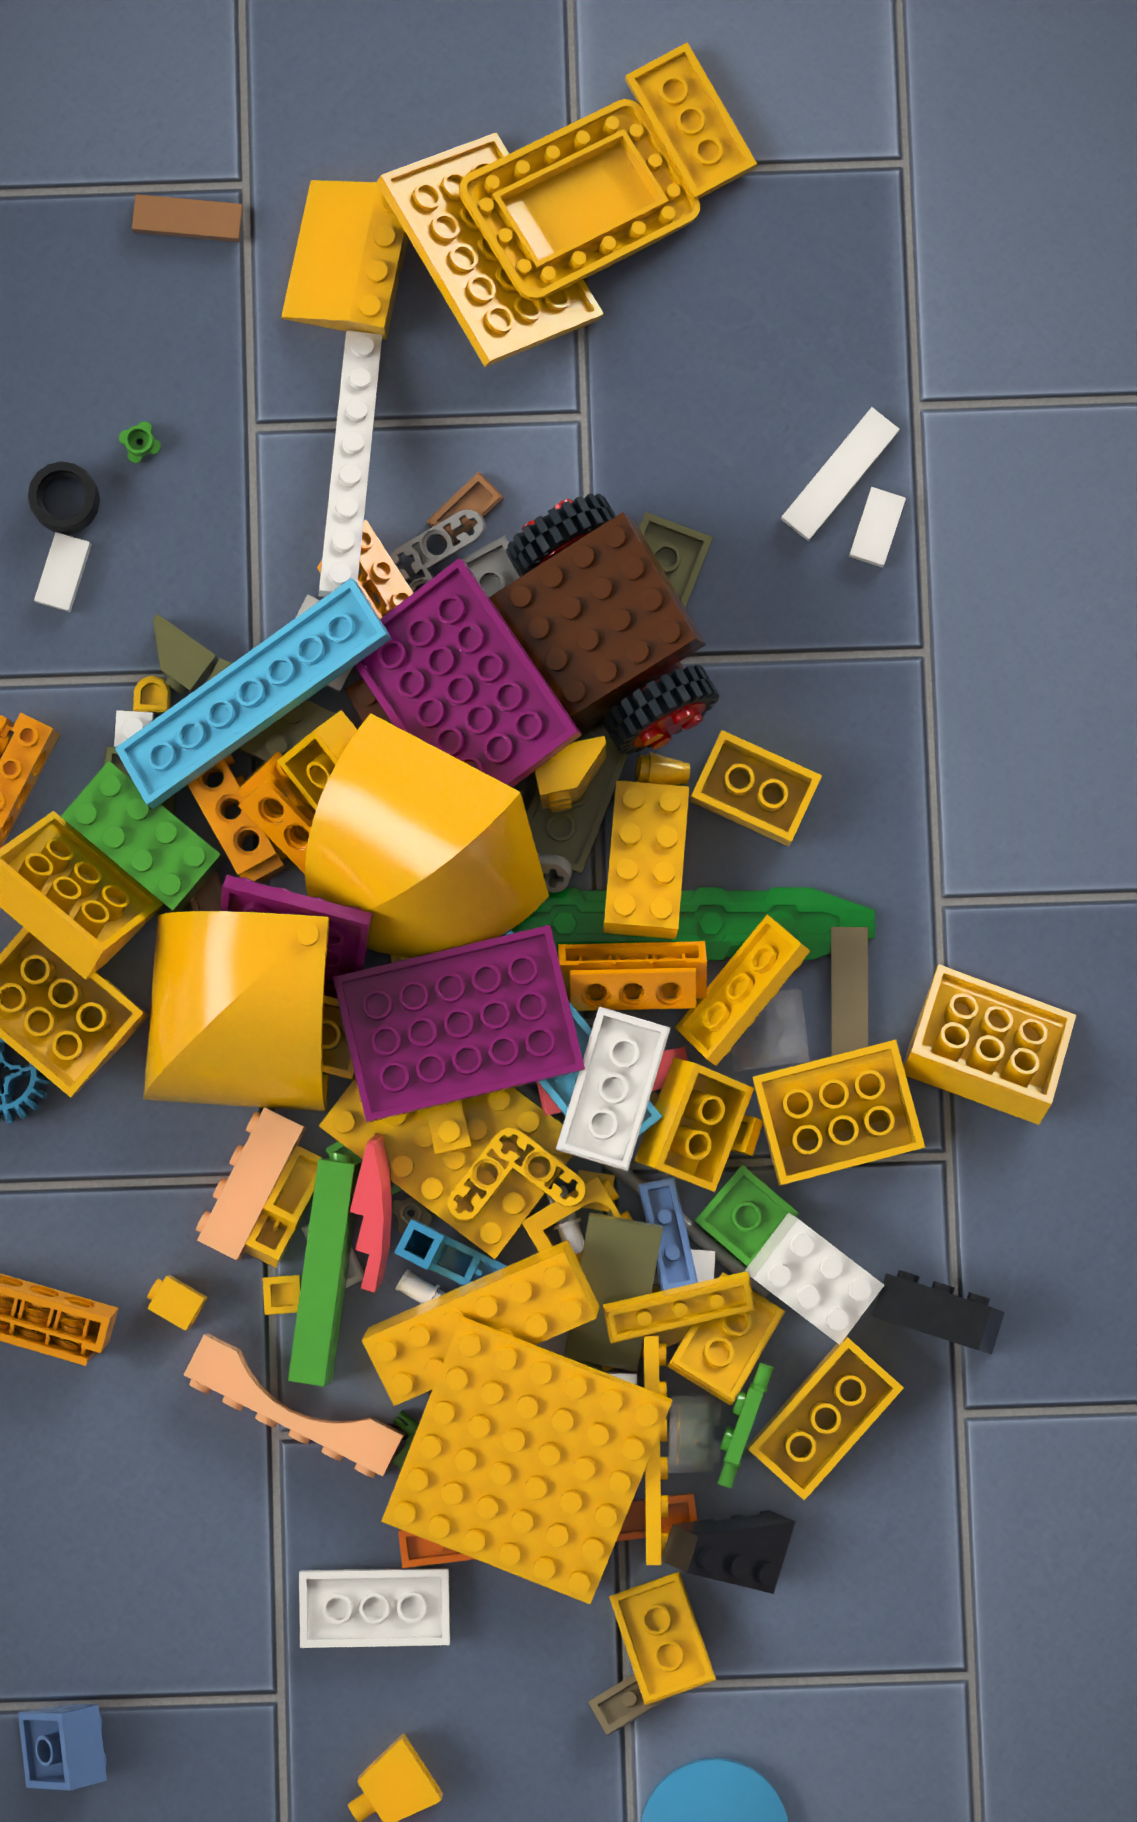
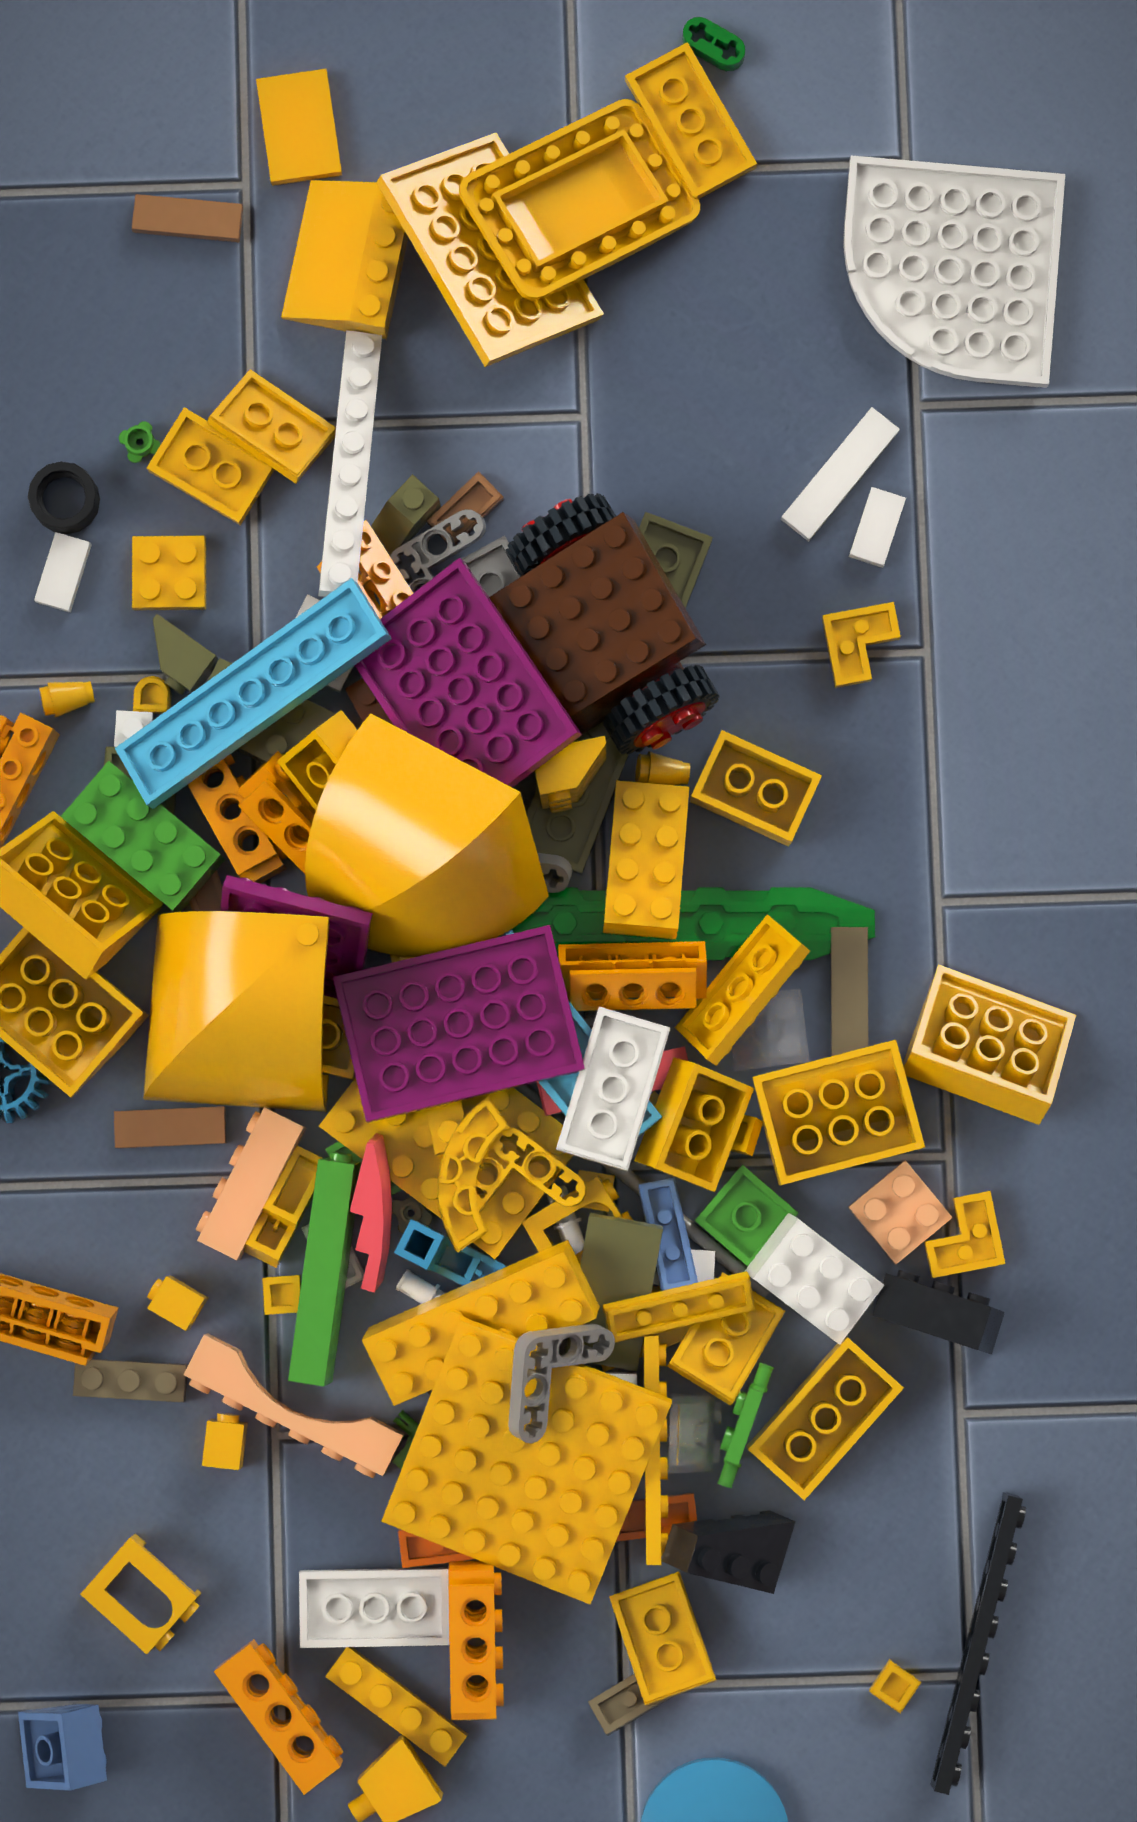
none -> yellow cone [39,681,95,718]
none -> dark tan plate [73,1359,188,1402]
none -> yellow panel [80,1533,201,1654]
none -> medium nougat tile [114,1106,227,1148]
none -> yellow plate [132,536,206,610]
none -> yellow plate [147,407,275,526]
none -> yellow brick [202,1413,248,1470]
none -> yellow tile [207,369,336,484]
none -> light orange brick [214,1639,343,1795]
none -> yellow tile [256,69,342,186]
none -> yellow plate [325,1647,468,1767]
none -> olive slope [371,474,441,556]
none -> yellow tile [438,1096,509,1253]
none -> light orange brick [448,1561,504,1720]
none -> light grey beam [508,1324,615,1444]
none -> green beam [682,17,745,72]
none -> yellow plate [822,602,901,688]
none -> white plate [843,156,1065,388]
none -> light nougat plate [848,1160,953,1264]
none -> yellow tile [869,1659,921,1714]
none -> yellow plate [924,1191,1006,1278]
none -> black plate [930,1492,1026,1795]

